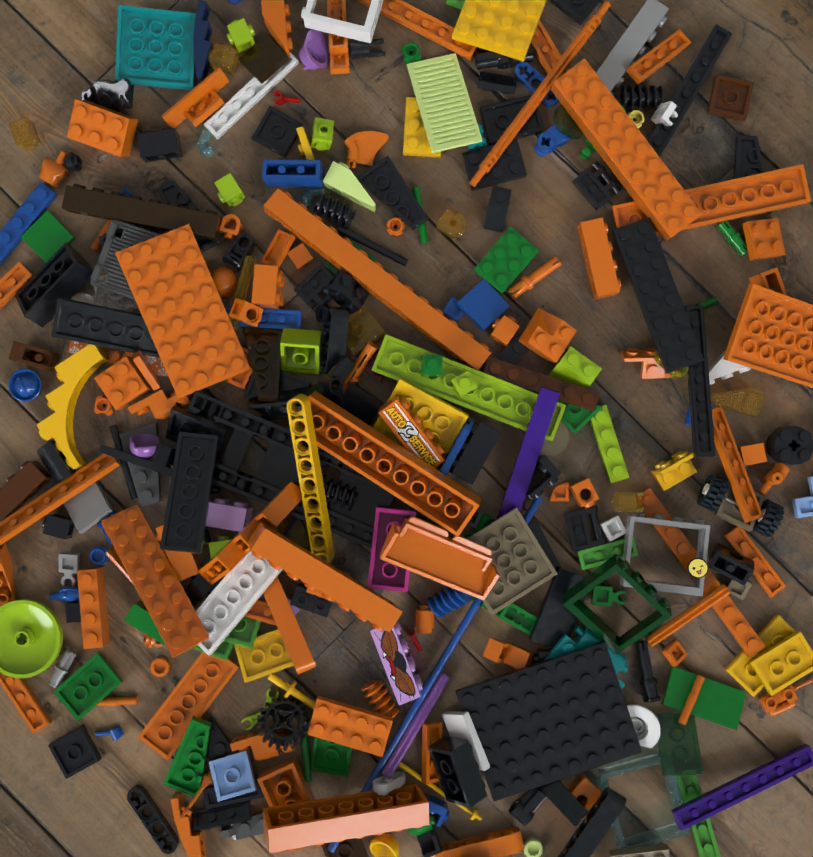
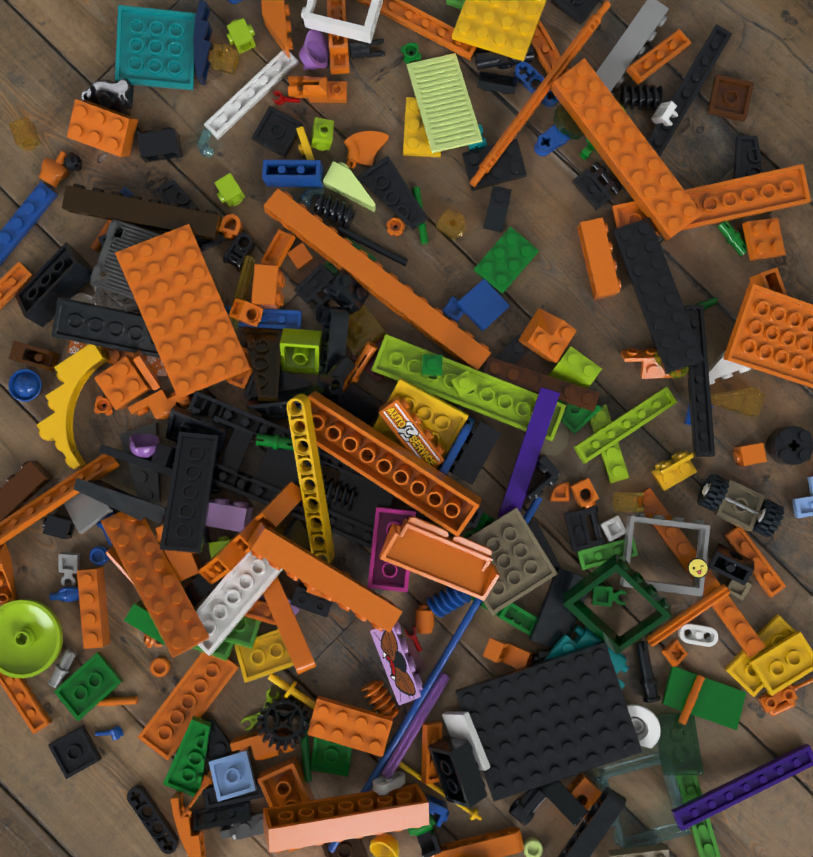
green tile [20,210,76,263] -> none
black brick [37,441,76,485] -> none
black tile [65,602,81,623] -> none
black bar [109,425,138,500] -> none
orange bracket [161,67,229,129] -> none
orange hair [211,267,238,298] -> none
dark brown tile [238,34,290,84] -> none
black tile [480,95,544,145] -> none
orange brick [490,315,520,347] -> none
orange pin [508,256,562,299] -> none
light yellow plate [627,110,644,128] -> none
orange plate [712,407,764,523] -> none
orange piece [758,463,790,496] -> none
none -> black wedge [74,478,166,524]
none -> green pin [256,433,294,451]
none -> orange plate [288,76,347,103]
none -> lime plate [573,386,677,464]
none -> white plate [678,623,718,647]

